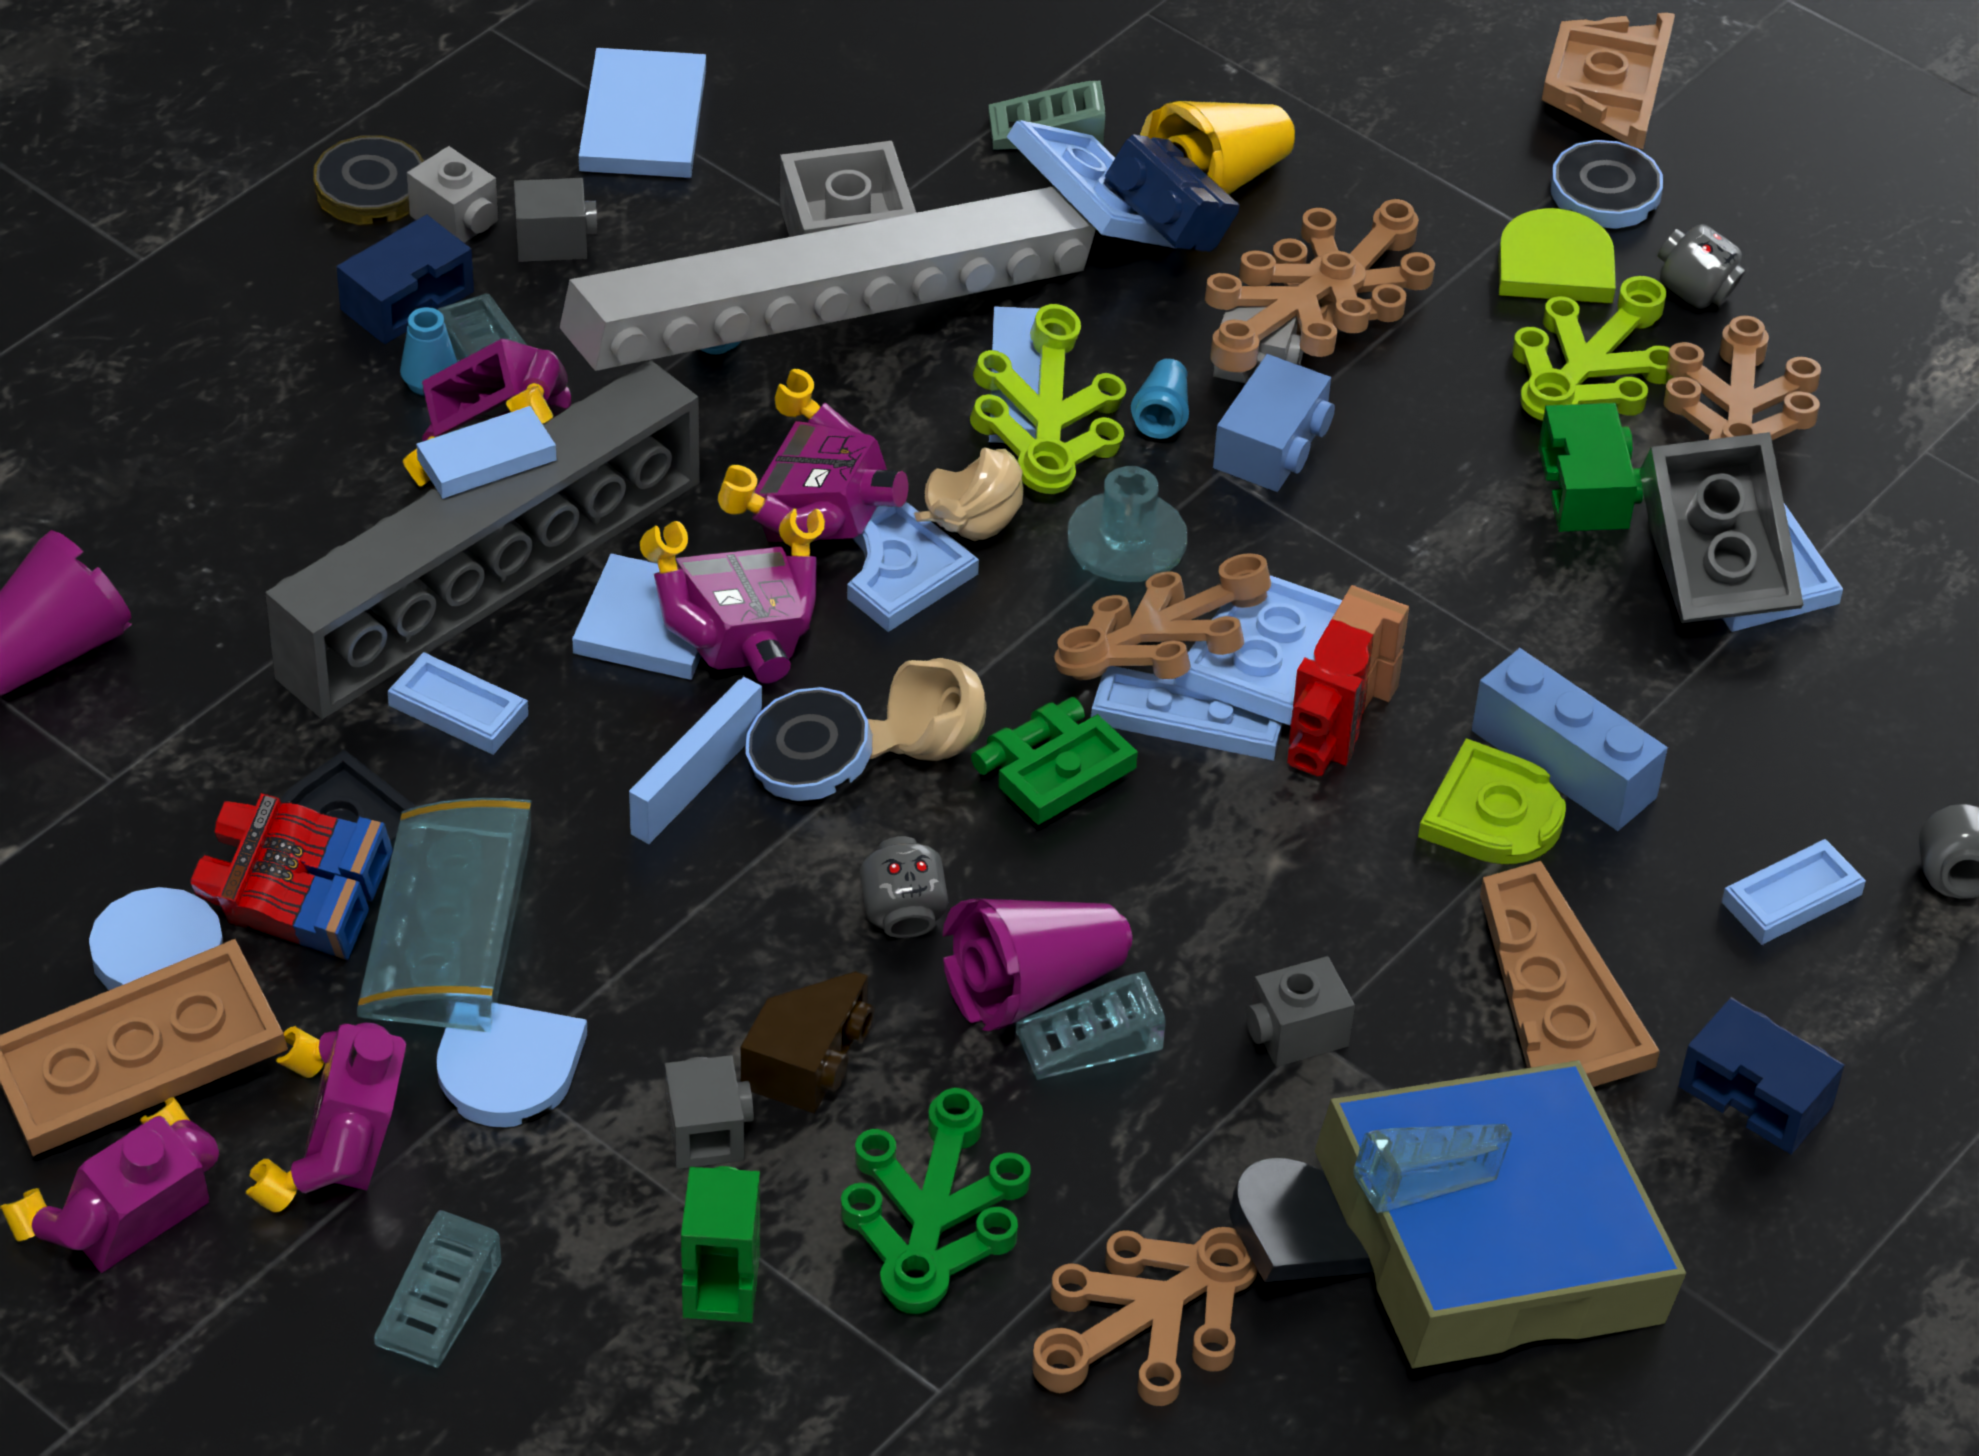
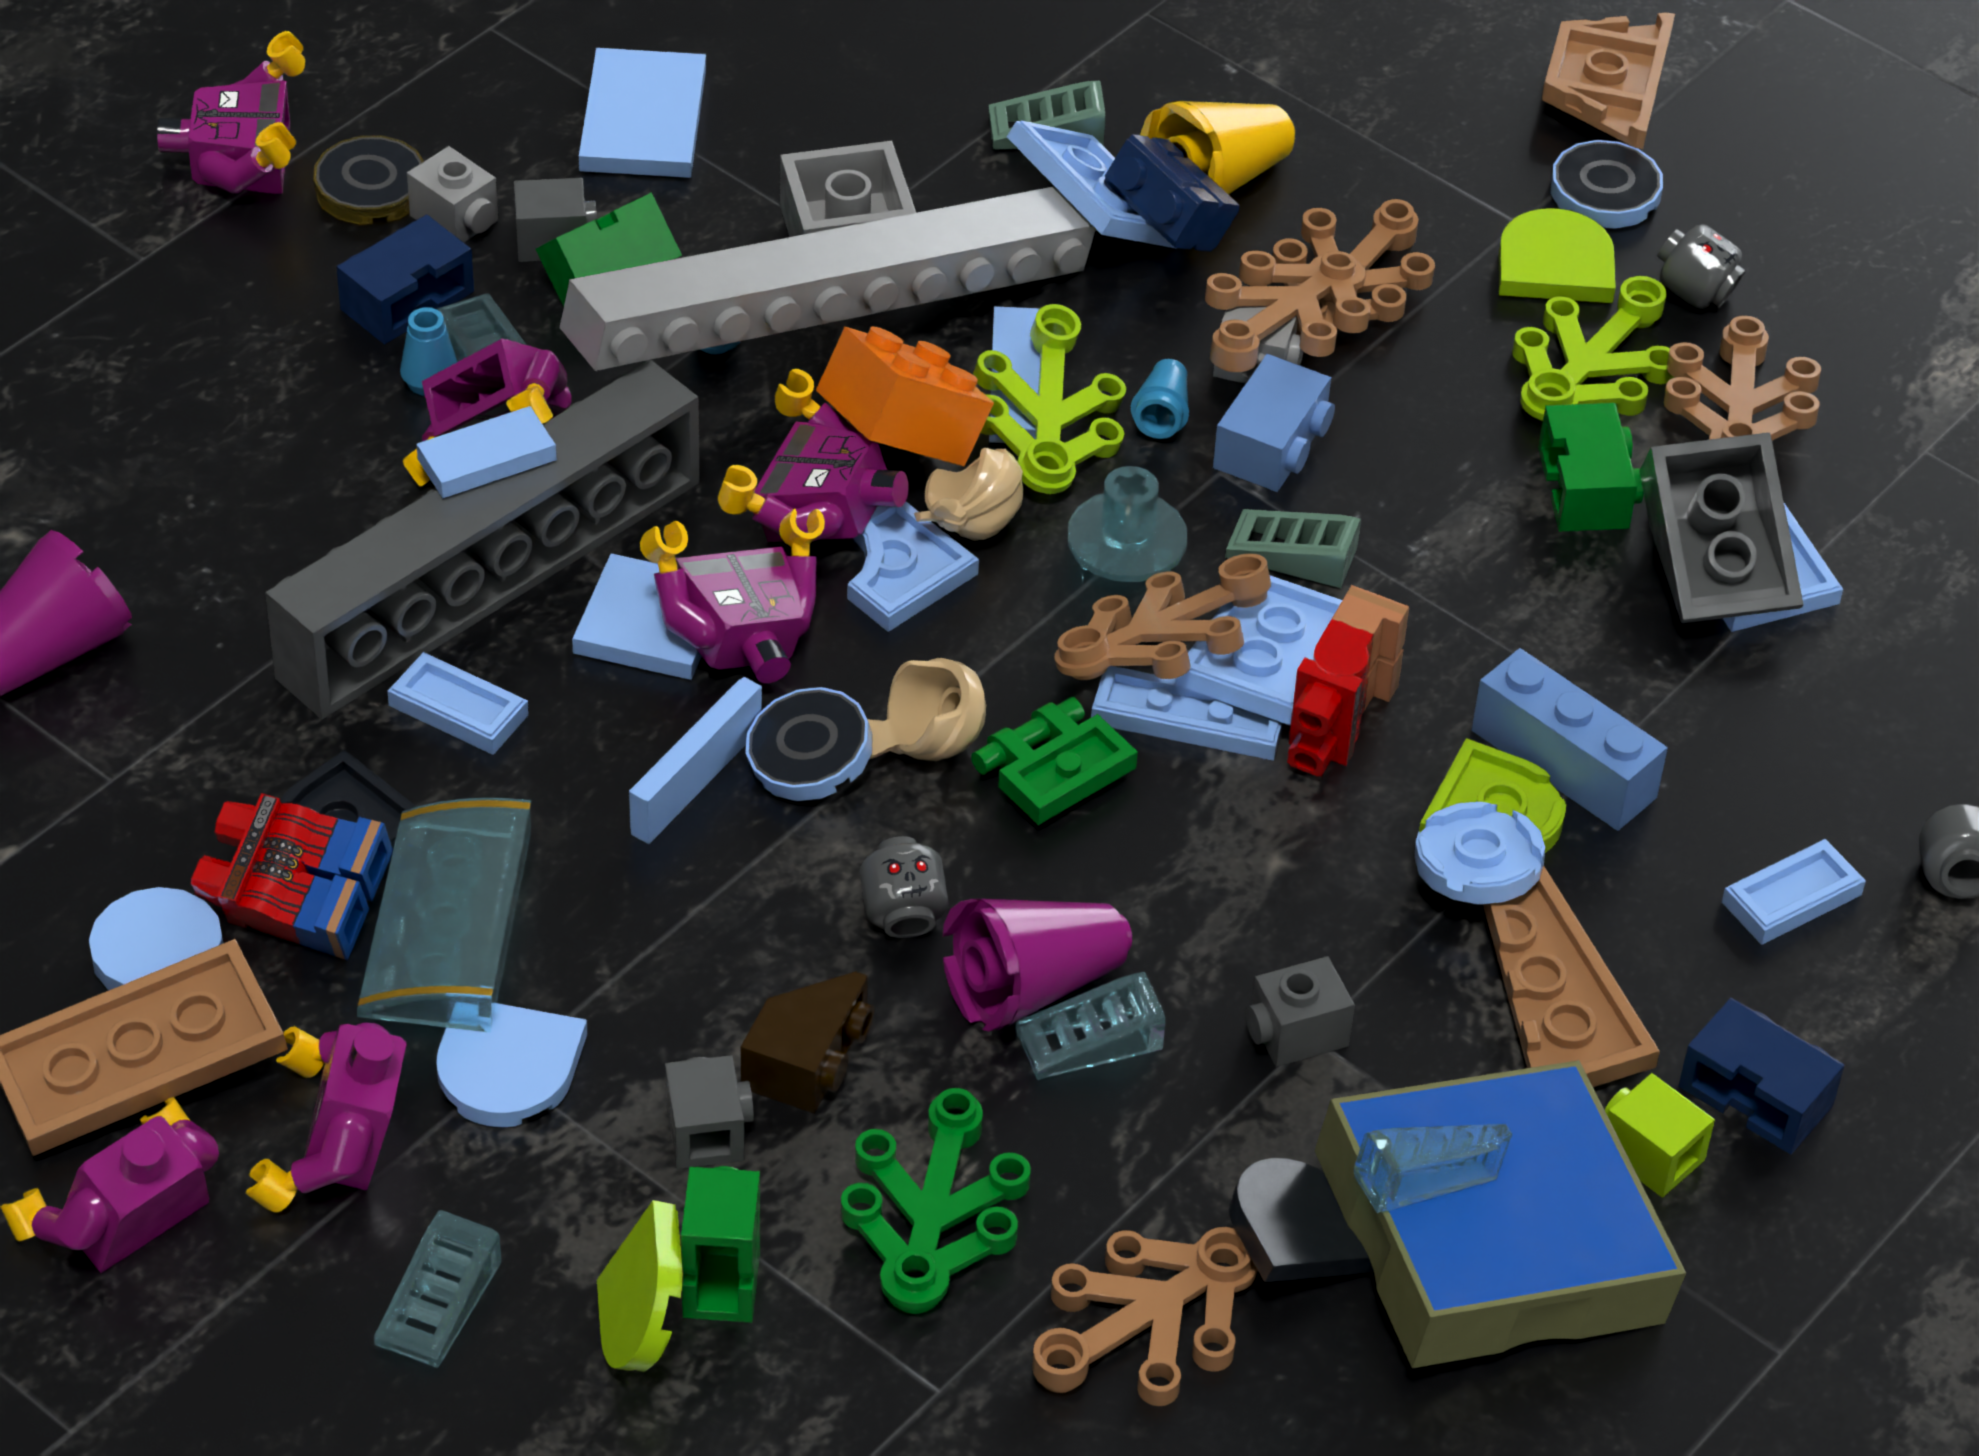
none -> magenta torso [157,31,305,194]
none -> green brick [535,192,682,307]
none -> lime tile [597,1200,683,1372]
none -> orange brick [816,326,994,467]
none -> sand green slope [1225,509,1361,588]
none -> light blue tile [1415,802,1545,904]
none -> lime brick [1605,1073,1715,1198]

